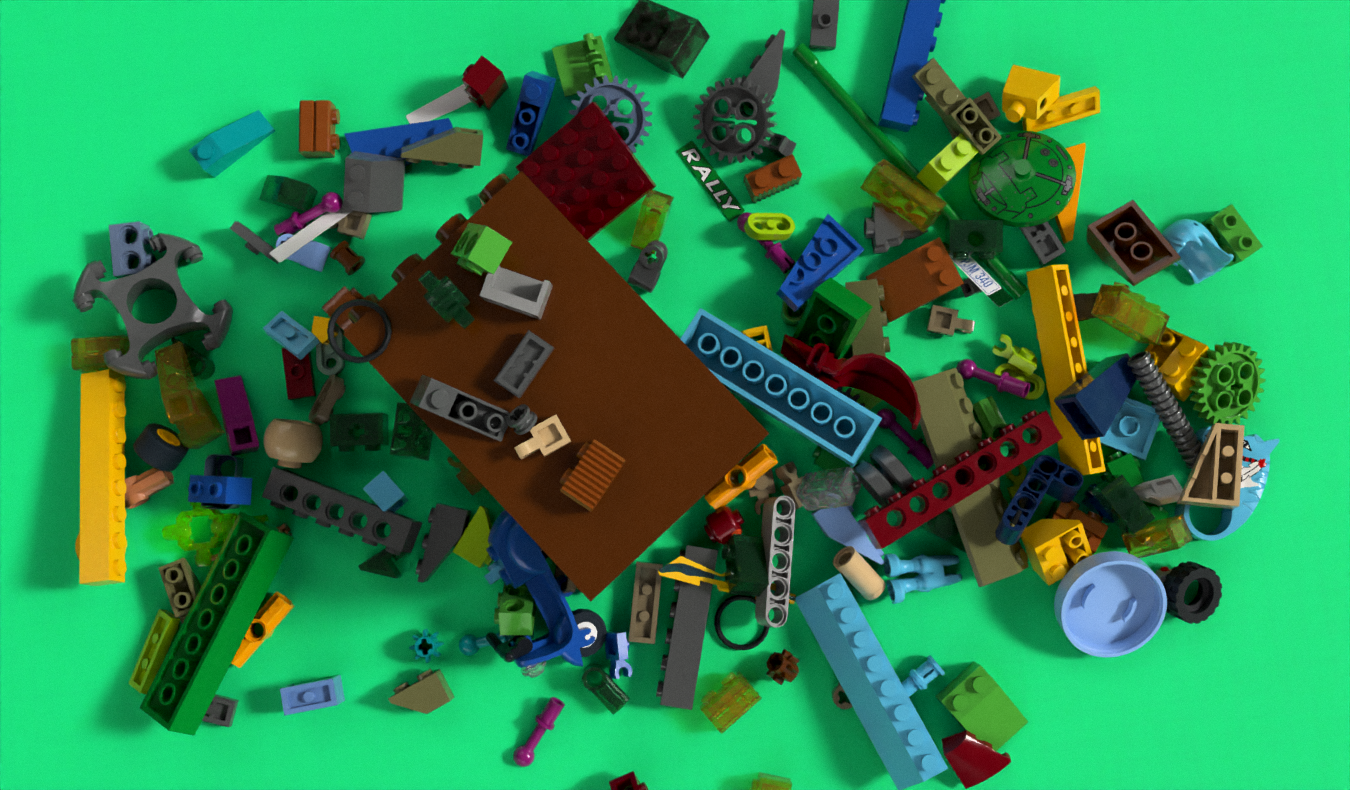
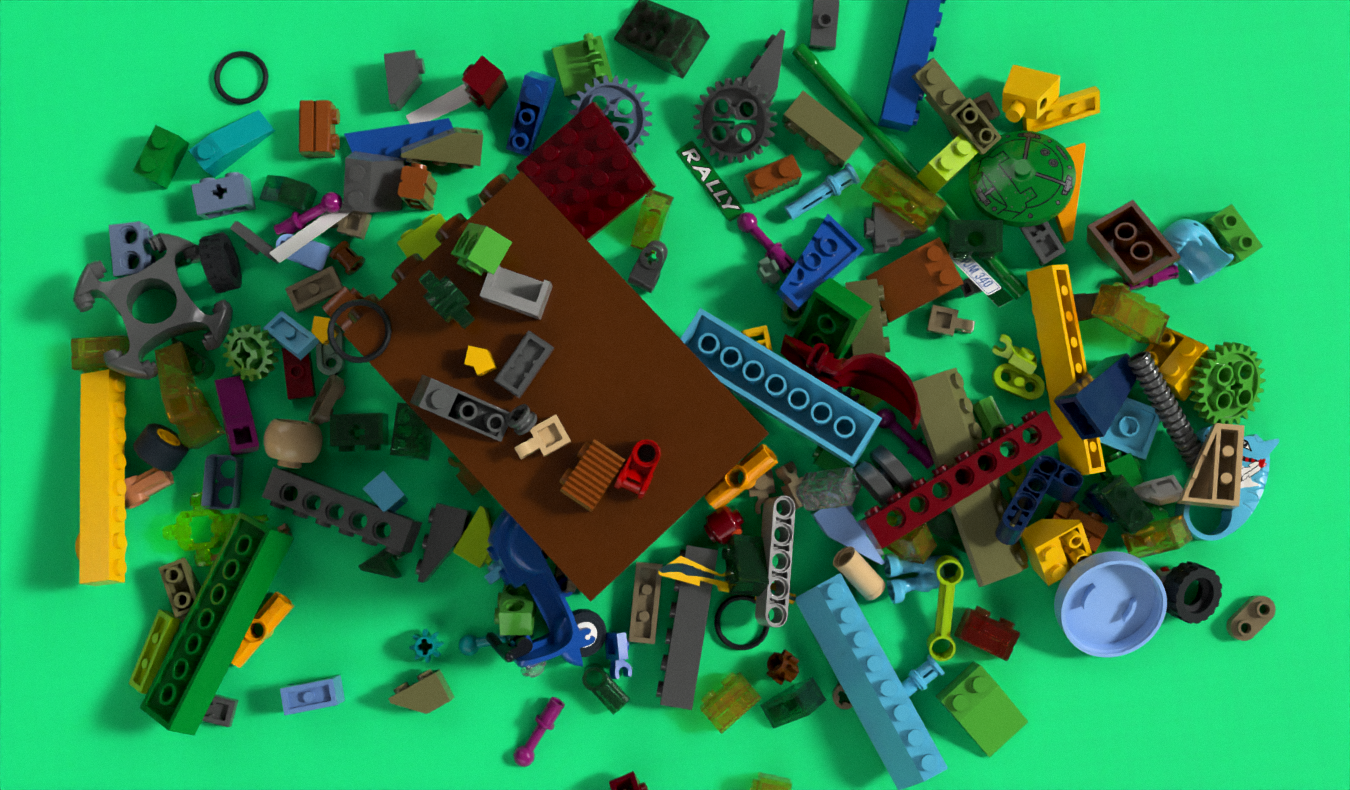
blue brick [188,475,253,505] -> none
lime plate [744,213,795,240] -> none
dark grey piece [767,133,797,158] -> none
dark red slope [942,730,1011,789] -> none
magenta pin [956,359,1030,398] -> none
none -> green brick [132,125,190,189]
none -> sand blue brick [191,172,256,220]
none -> black tyre [199,232,242,293]
none -> black tyre [214,51,268,104]
none -> bright green gear [222,324,279,381]
none -> dark tan plate [285,266,344,313]
none -> dark grey slope [384,50,425,111]
none -> dark orange brick [397,163,438,211]
none -> lime brick [397,213,446,260]
none -> yellow piece [464,345,497,377]
none -> red piece [614,439,661,500]
none -> sand green plate [756,256,781,288]
none -> clear green slope [760,677,826,729]
none -> olive brick [782,91,864,168]
none -> medium azure pin [784,163,860,221]
none -> clear yellow slope [886,515,937,564]
none -> lime piece [927,555,964,661]
none -> clear red brick [954,606,1020,661]
none -> magenta pin [1122,264,1179,292]
none -> dark tan plate [1226,595,1276,641]

